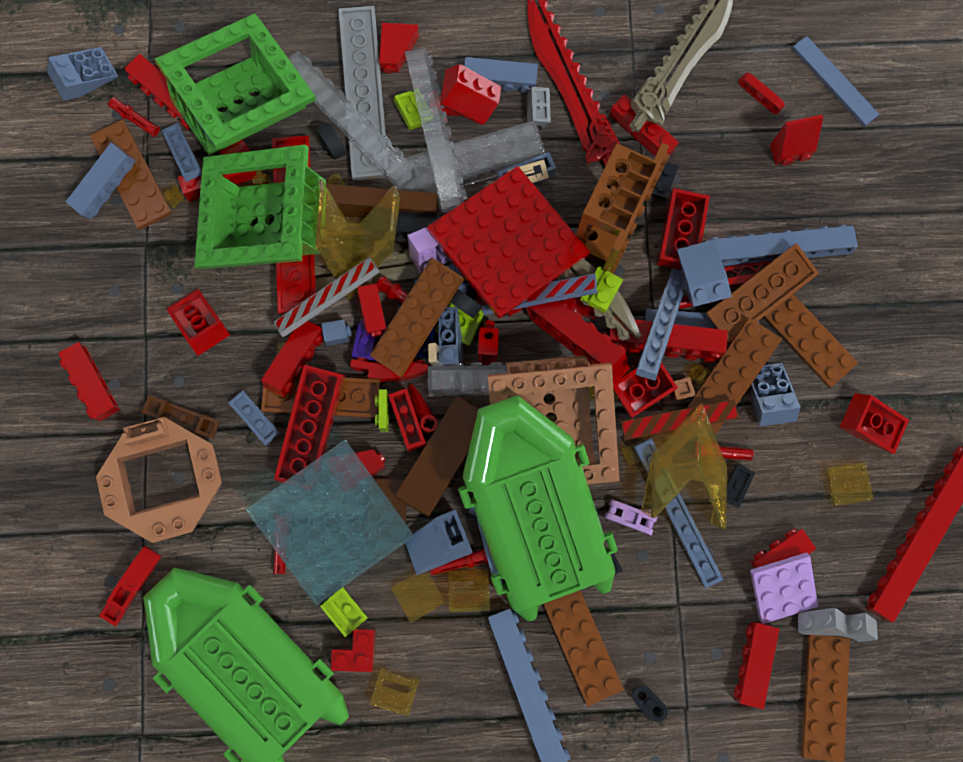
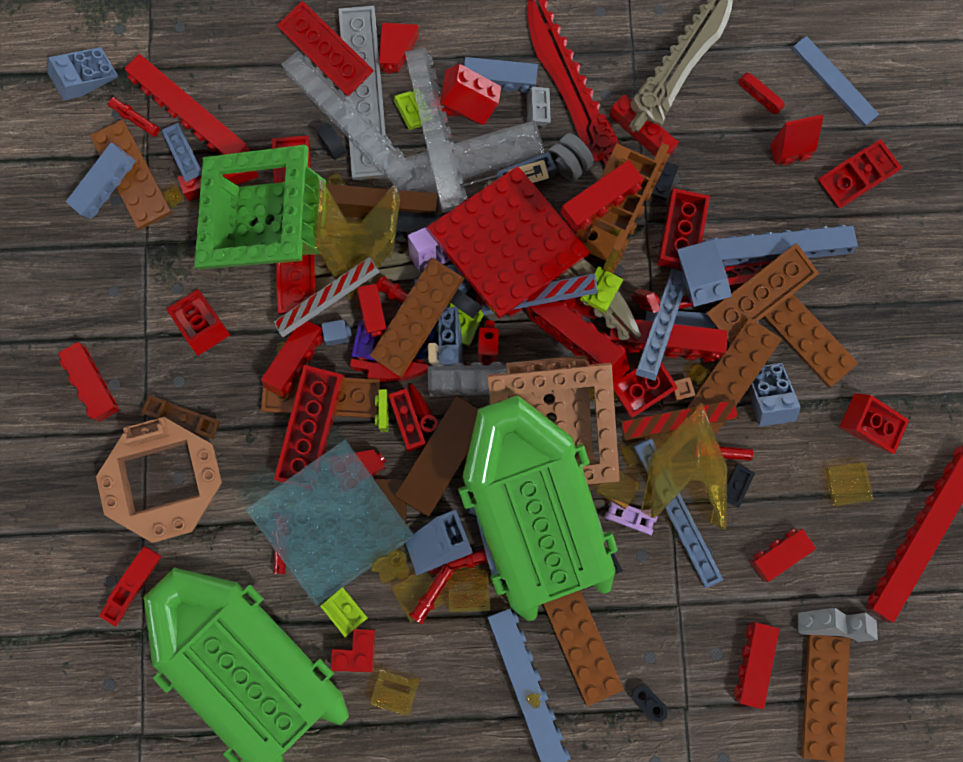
bright green plate [155,13,316,156] -> none
sand blue tile [228,390,281,446] -> none
clear yellow plate [253,170,270,185] -> none
lavender plate [750,552,818,624] -> none
none -> red plate [277,0,374,97]
none -> clear yellow plate [371,550,409,584]
none -> red pin [408,565,454,624]
none -> clear yellow rock [526,693,541,709]
none -> light grey wheel [547,133,594,182]
none -> red brick [560,160,644,232]
none -> clear yellow piece [596,472,640,510]
none -> red hinge [631,289,661,313]
none -> red slope [818,139,902,209]

